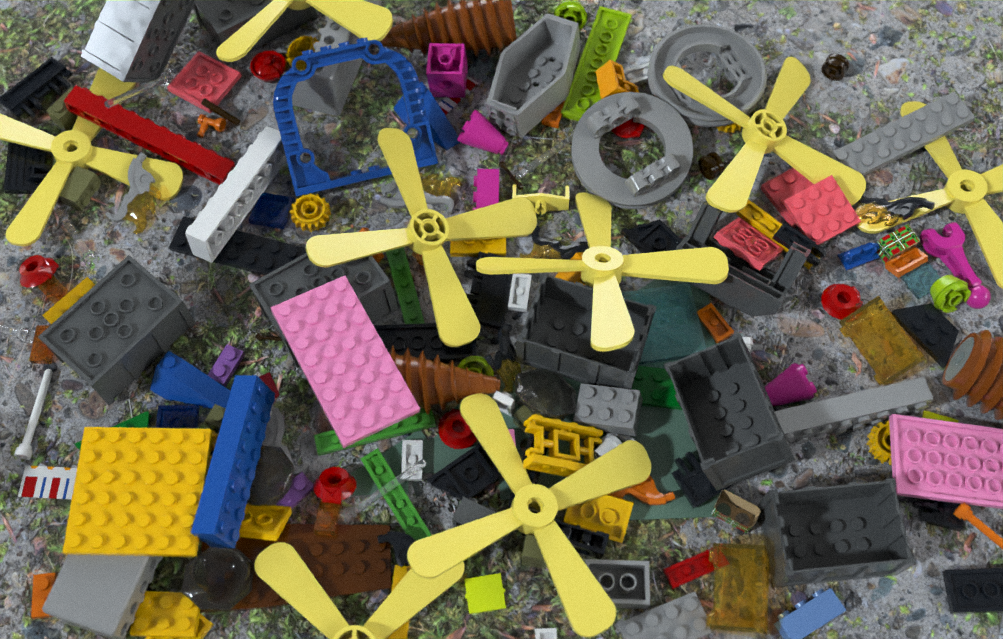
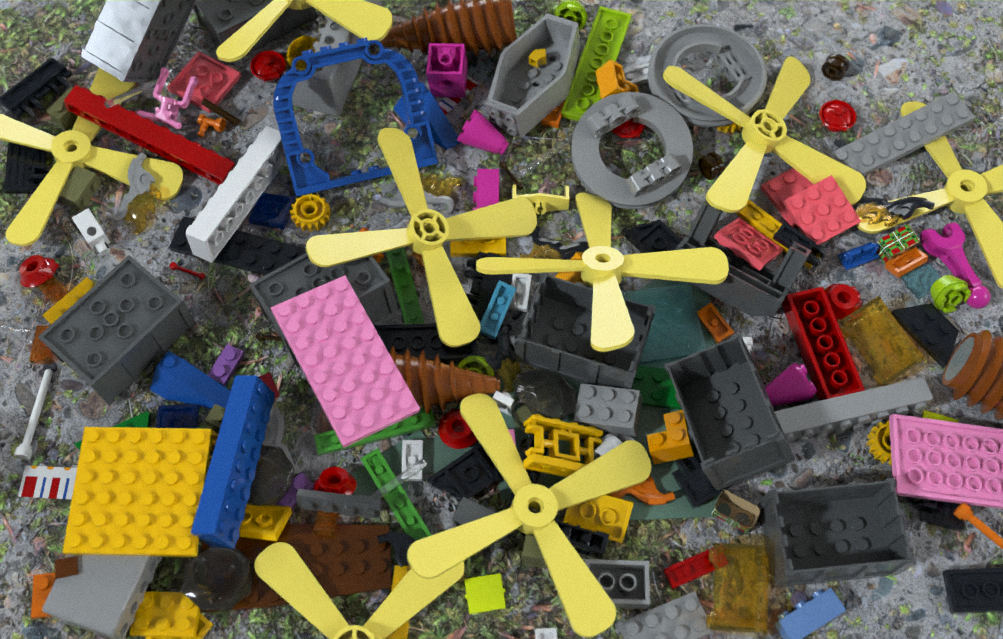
none -> reddish brown piece [54,555,79,579]
none -> white torso [72,208,110,255]
none -> bright pink piece [136,67,199,129]
none -> red hinge [169,262,205,280]
none -> dark grey plate [296,488,381,518]
none -> medium azure plate [480,280,517,339]
none -> yellow piece [528,49,547,68]
none -> light orange brick [647,410,694,464]
none -> red brick [781,286,865,401]
none -> red piece [819,100,857,133]

